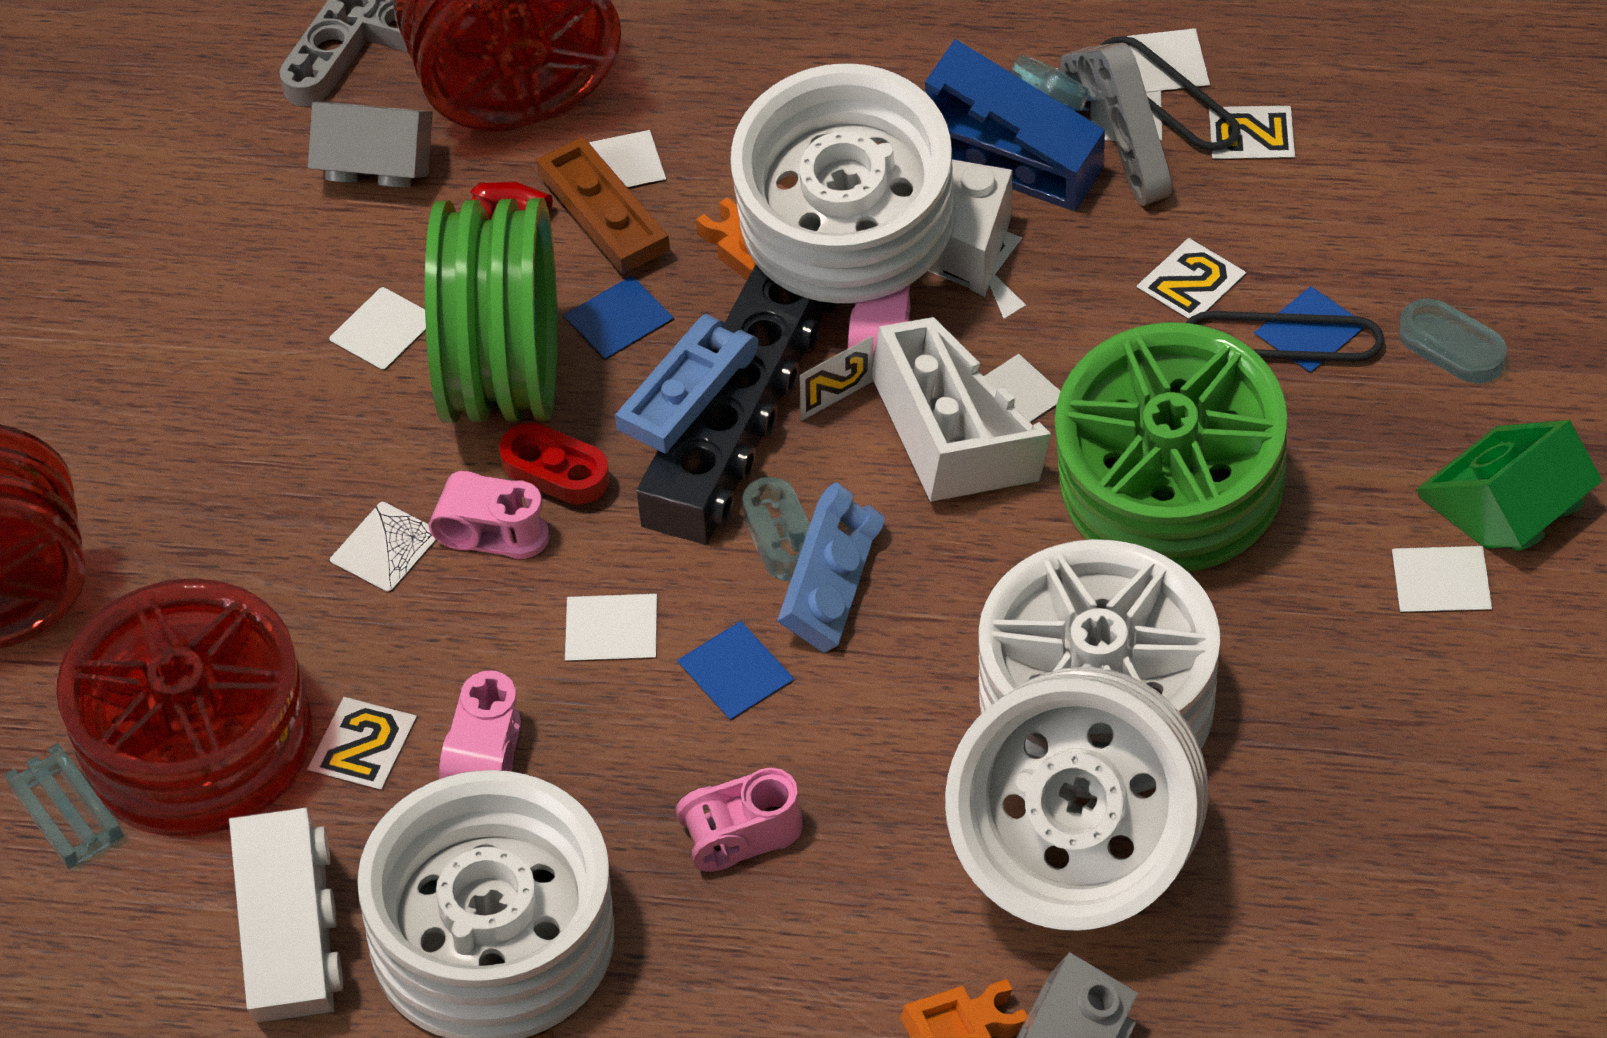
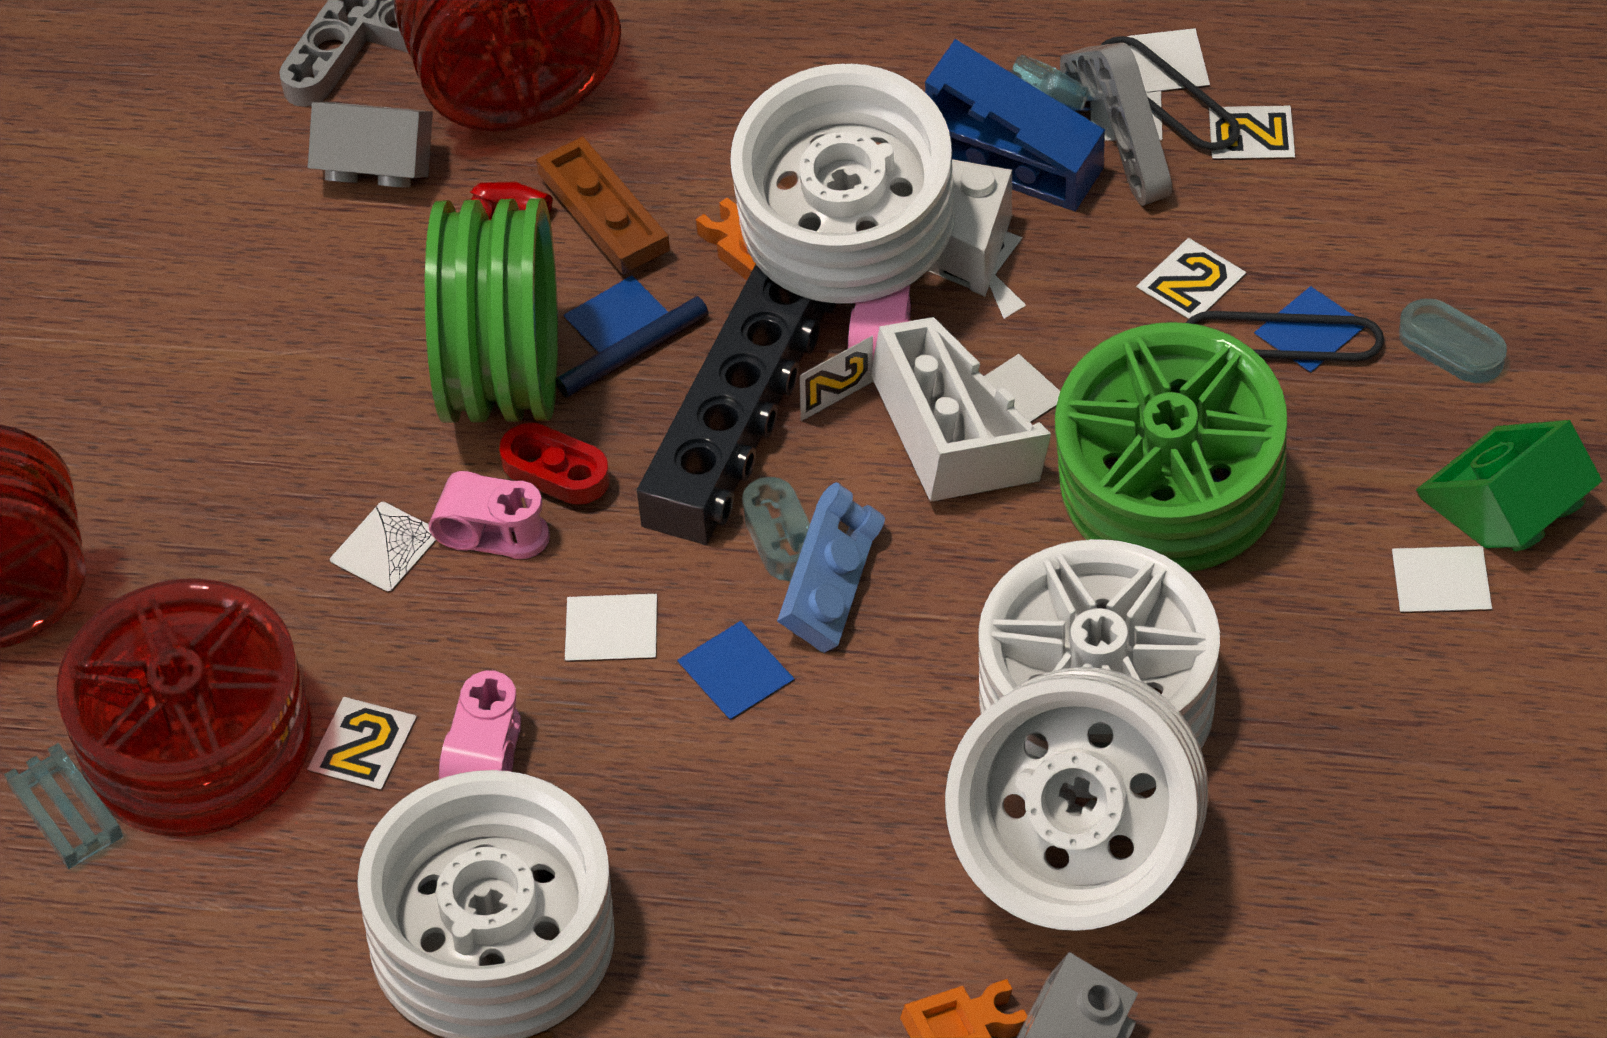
white wedge [229,808,343,1023] -> none
white sticker [329,287,426,369] -> none
white sticker [589,130,666,187] -> none
medium blue plate [615,314,758,454] -> none
bright pink piece [675,768,803,872] -> none
none -> dark blue bar [555,296,708,398]

